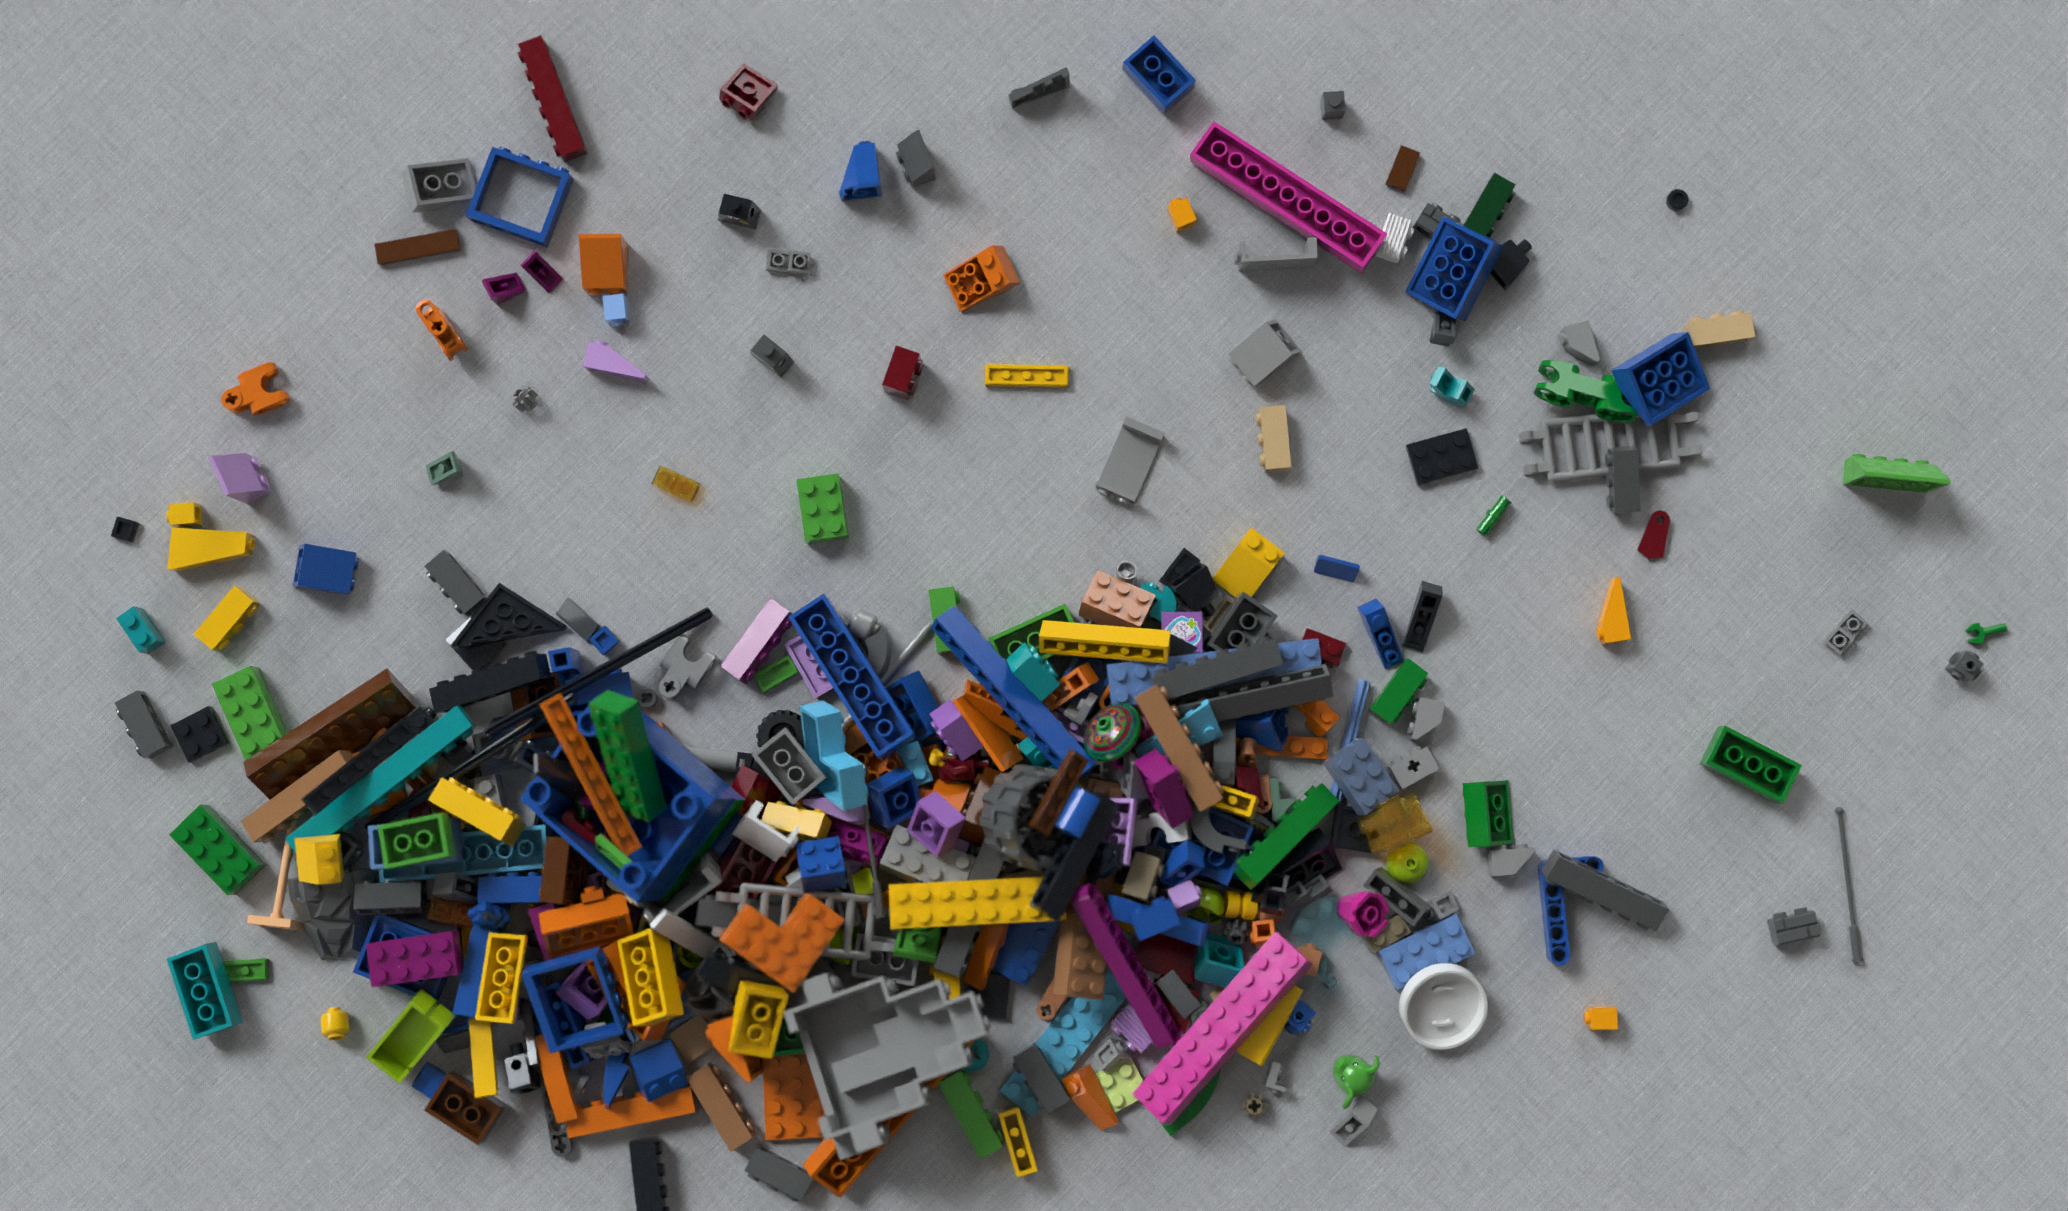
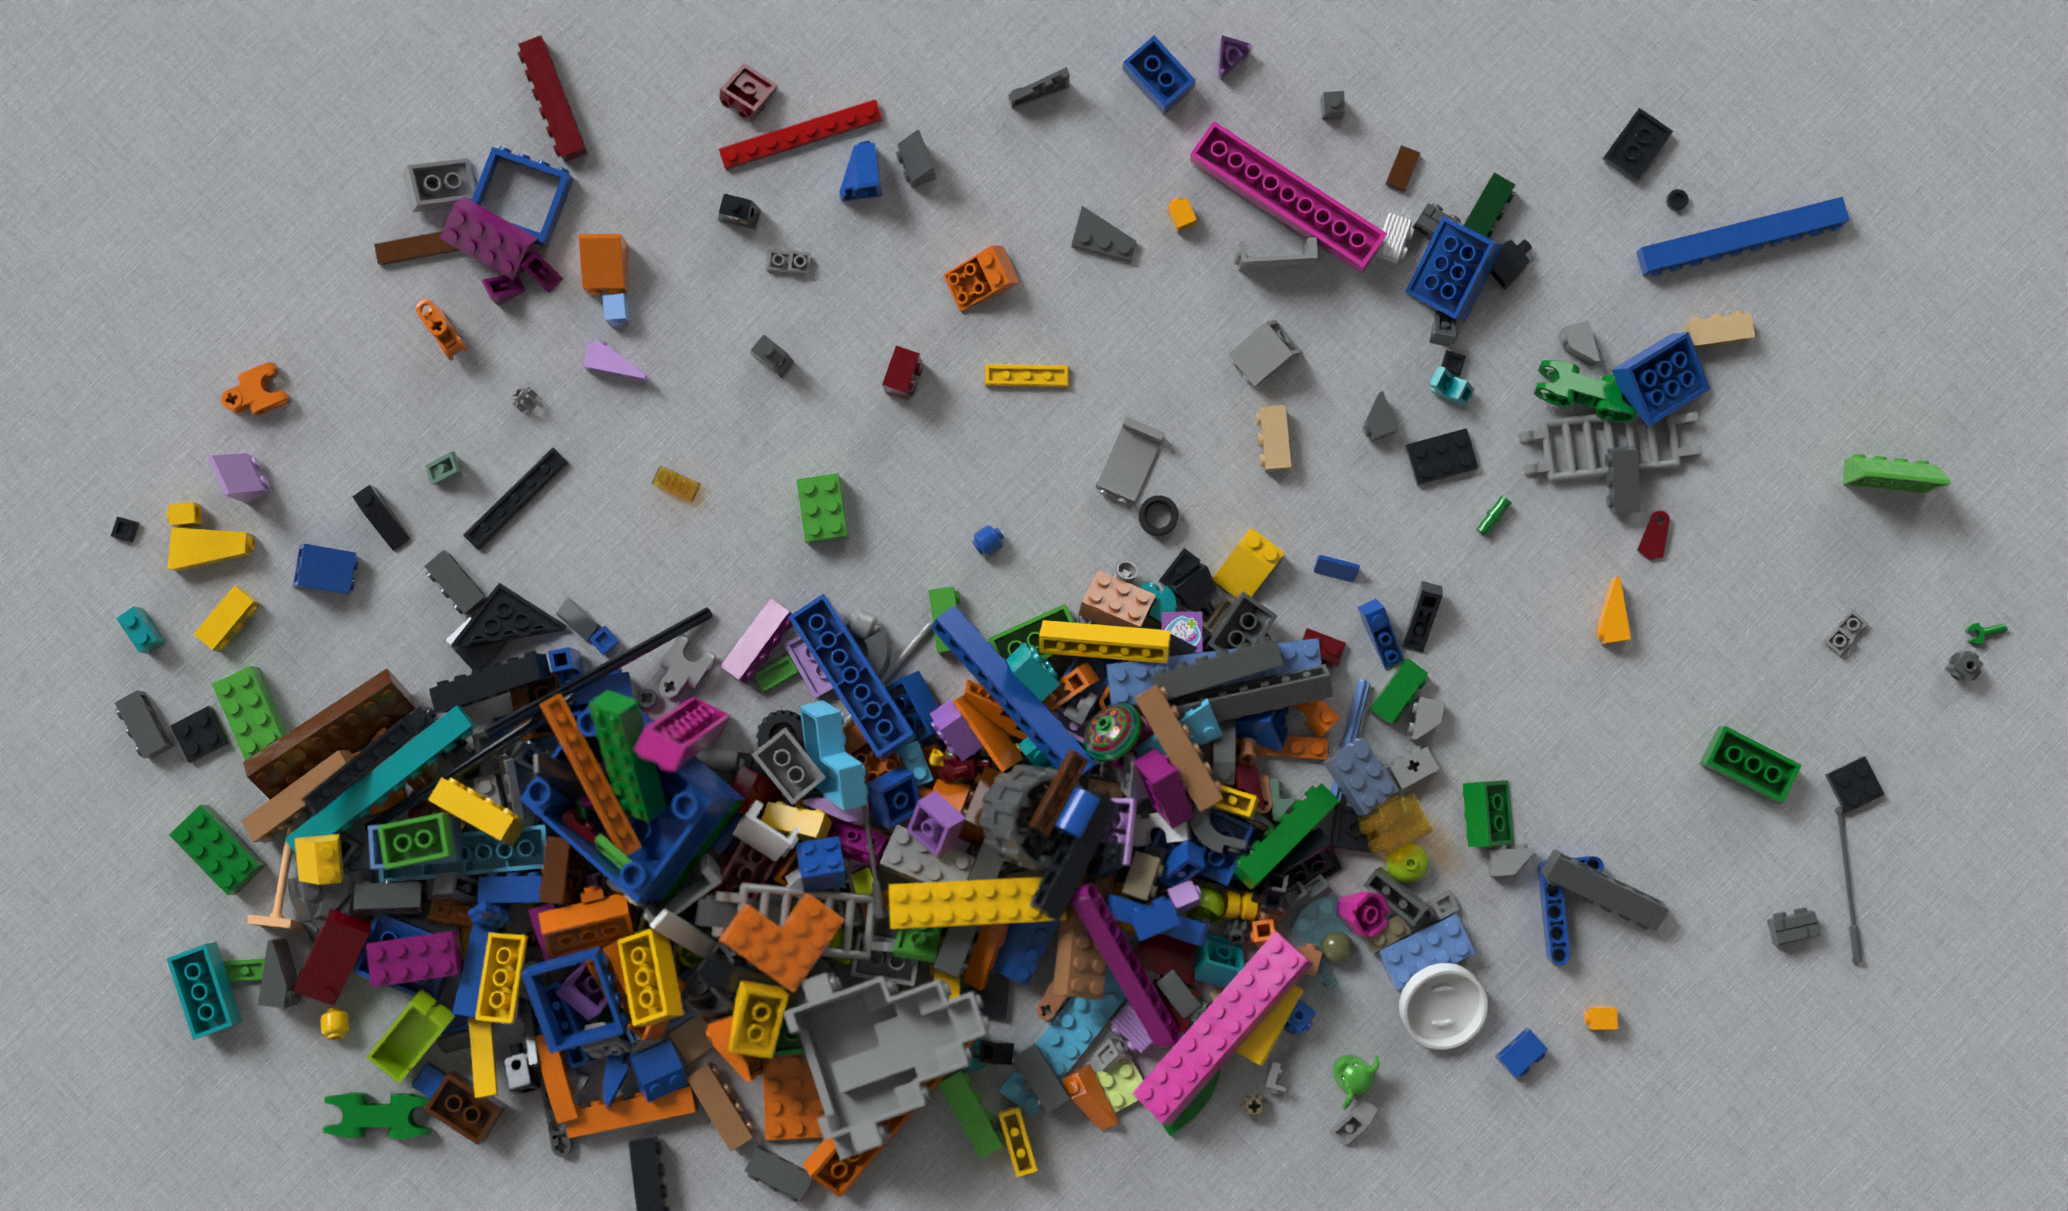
none -> dark grey slope [258,938,302,1008]
none -> dark red brick [293,908,371,1006]
none -> green piece [323,1092,431,1139]
none -> black slope [352,485,410,551]
none -> magenta brick [440,197,537,280]
none -> black tile [463,447,569,550]
none -> light grey tile [498,754,524,819]
none -> dark pink brick [634,696,731,771]
none -> red plate [719,99,883,170]
none -> blue head [972,525,1004,556]
none -> black brick [979,1039,1014,1065]
none -> dark grey wing [1071,206,1137,262]
none -> black tyre [1139,495,1178,536]
none -> medium lavender slope [1218,35,1252,80]
none -> olive hair [1320,931,1354,965]
none -> dark grey slope [1363,391,1398,442]
none -> black tile [1441,350,1466,377]
none -> blue brick [1495,1028,1548,1078]
none -> black plate [1602,107,1673,182]
none -> blue brick [1636,197,1849,277]
none -> black plate [1825,756,1885,813]

